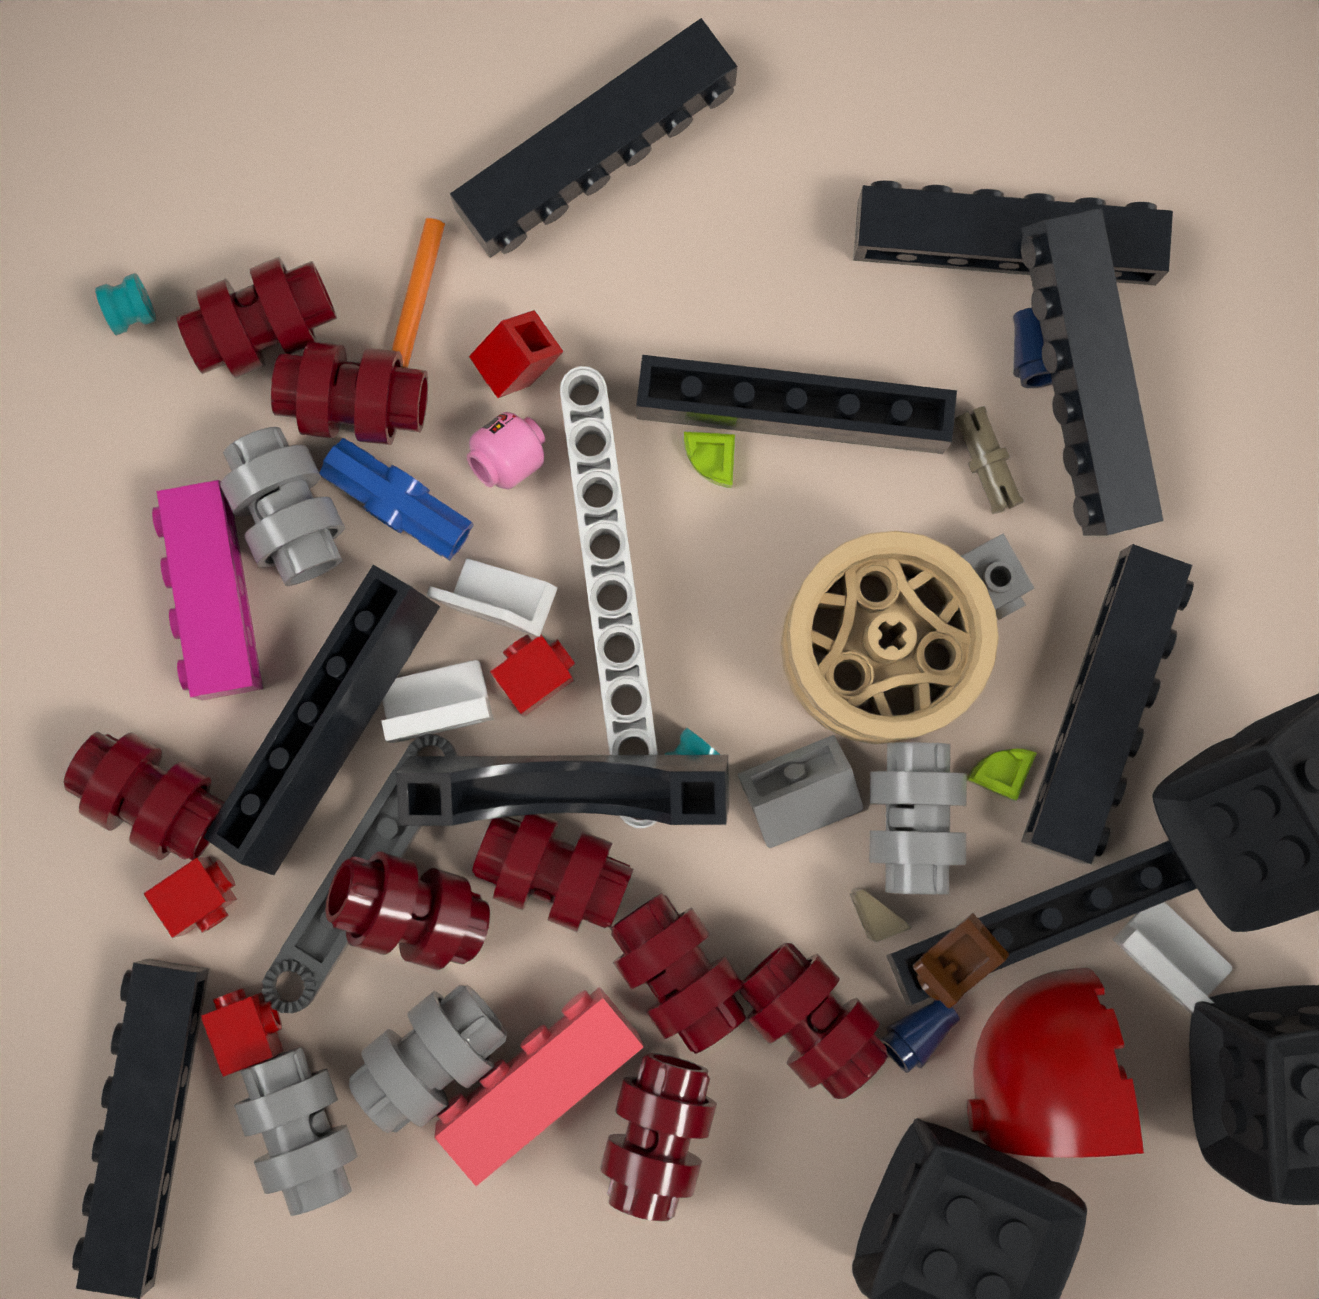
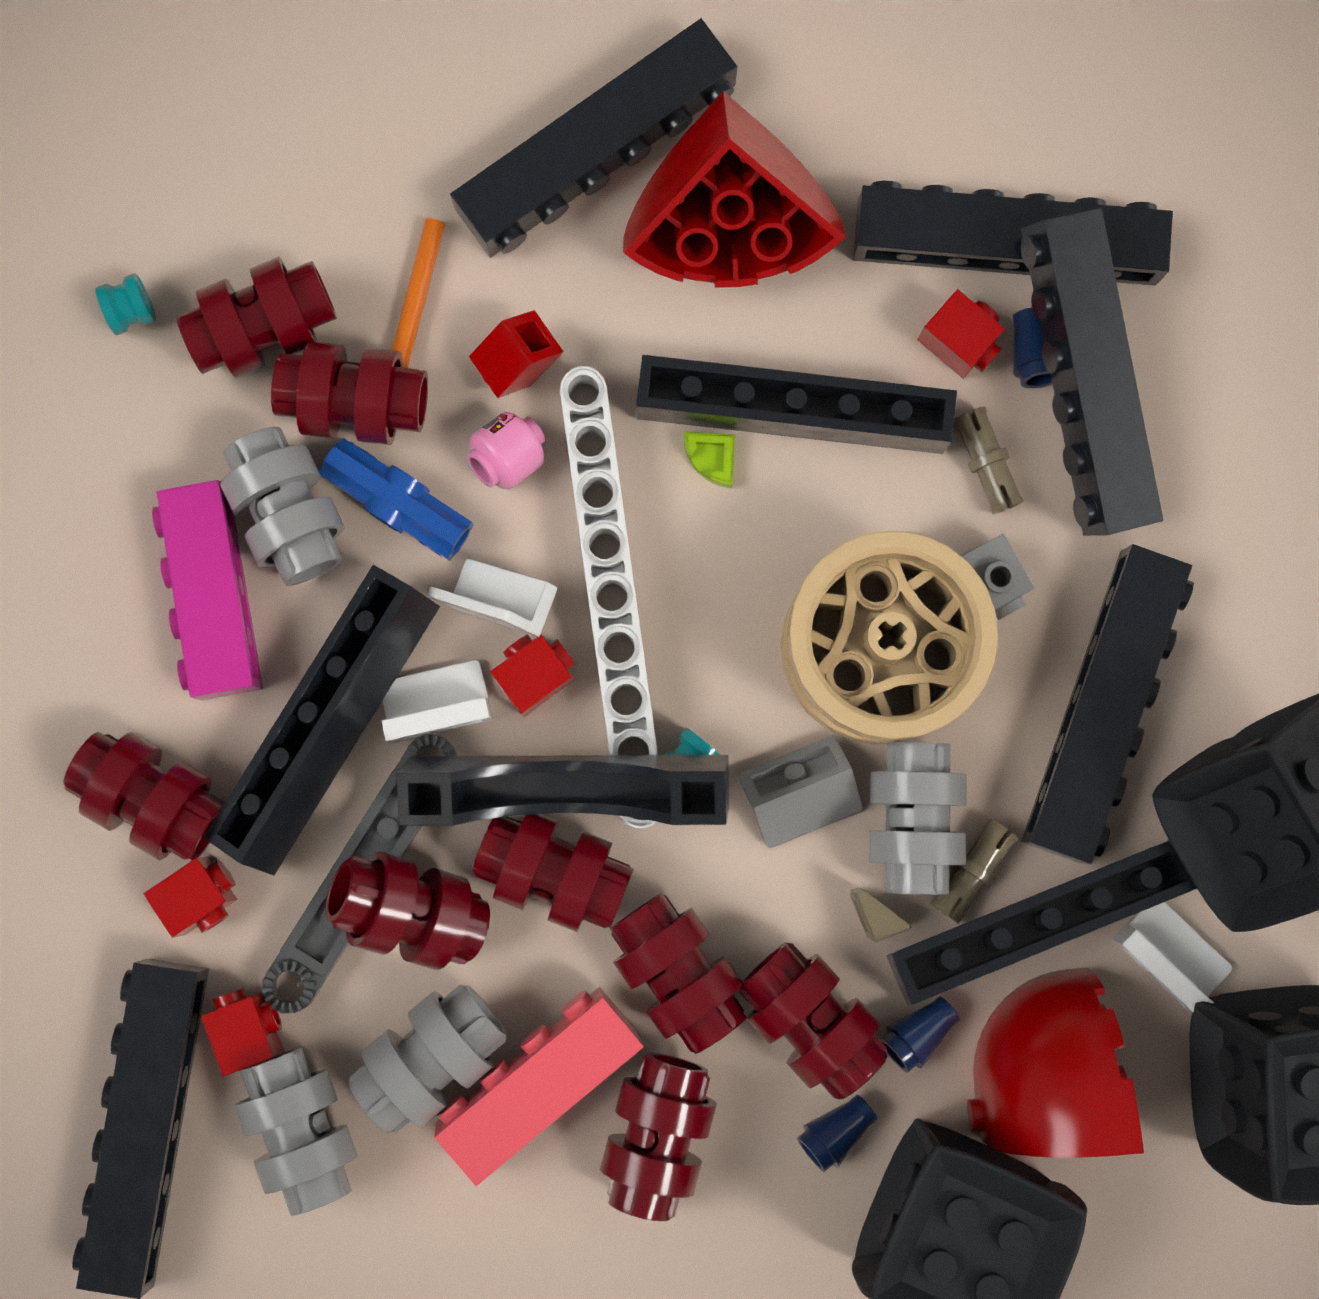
reddish brown bracket [913,913,1009,1009] -> none
lime tile [967,748,1037,801] -> none
none -> red brick [623,91,846,288]
none -> dark blue cone [797,1094,878,1172]
none -> red brick [917,288,1005,379]
none -> dark tan pin [930,819,1019,924]

